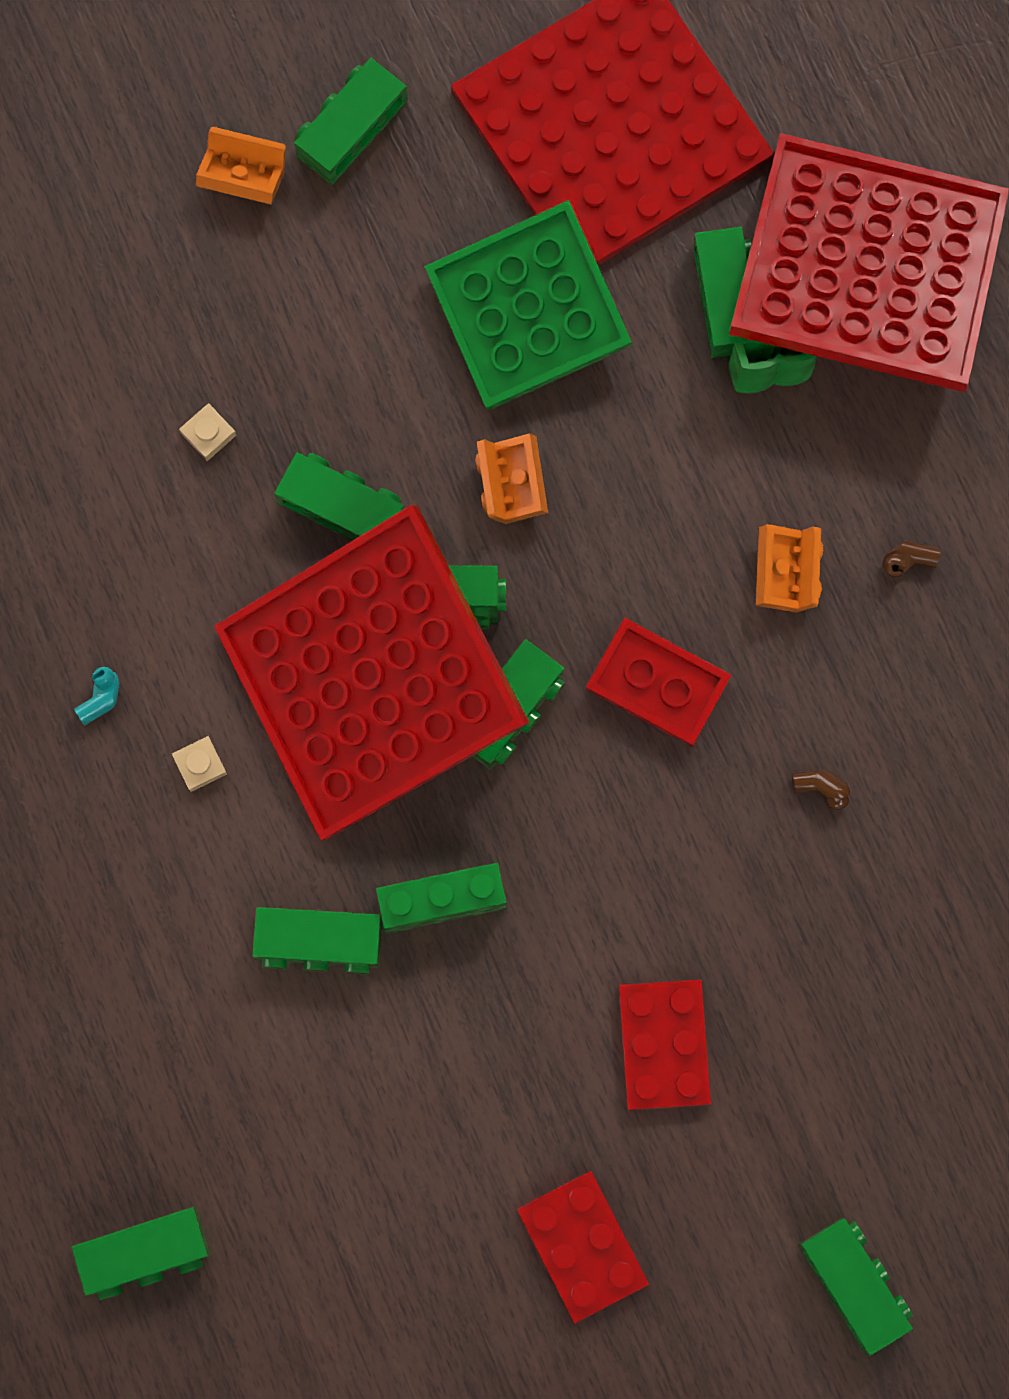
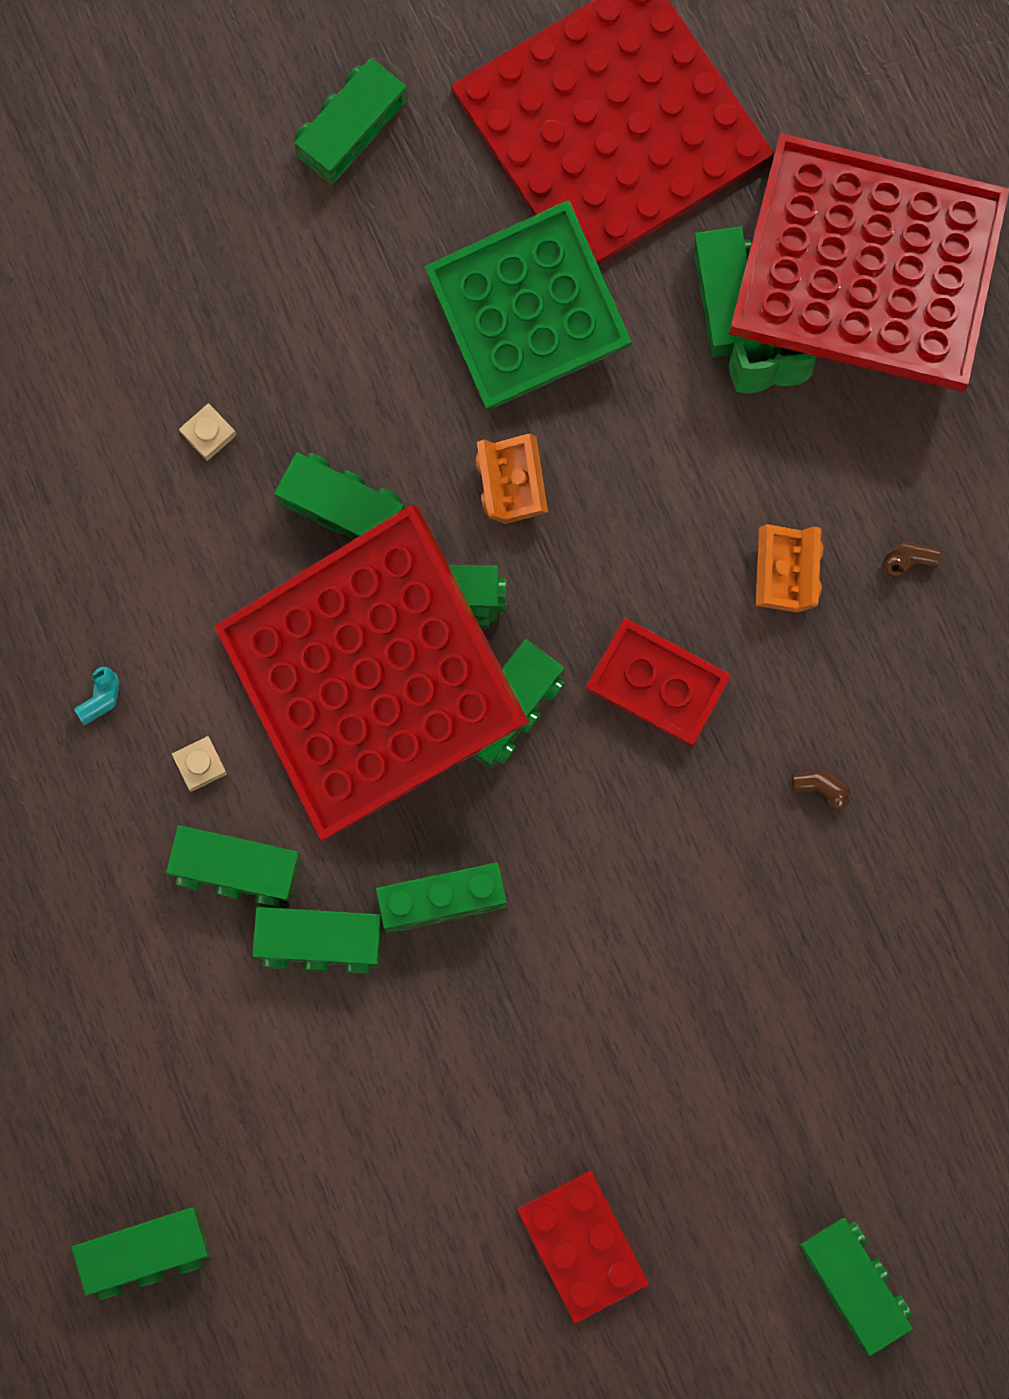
orange bracket [196,127,286,205] -> none
red plate [619,980,711,1110] -> none
none -> green brick [166,825,301,908]

